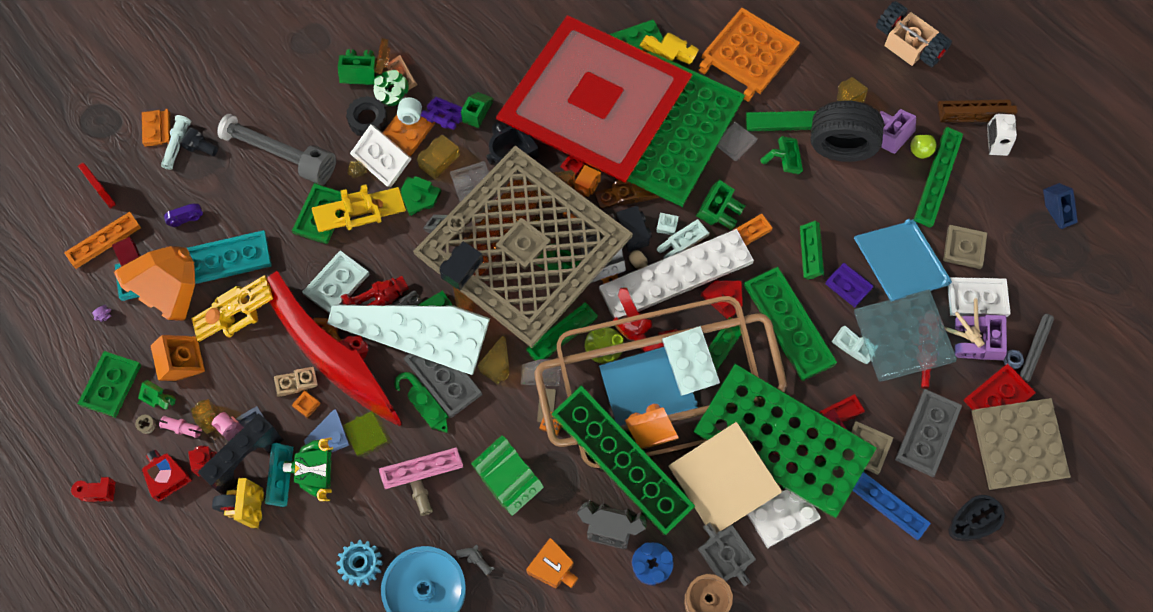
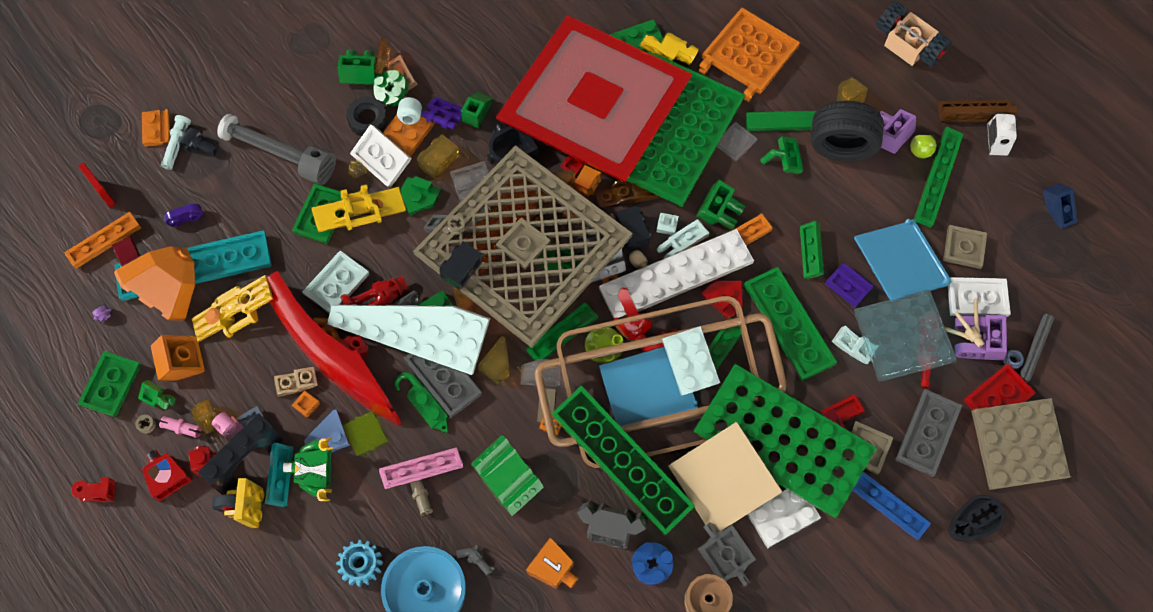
orange slope [625,404,679,450] -> none

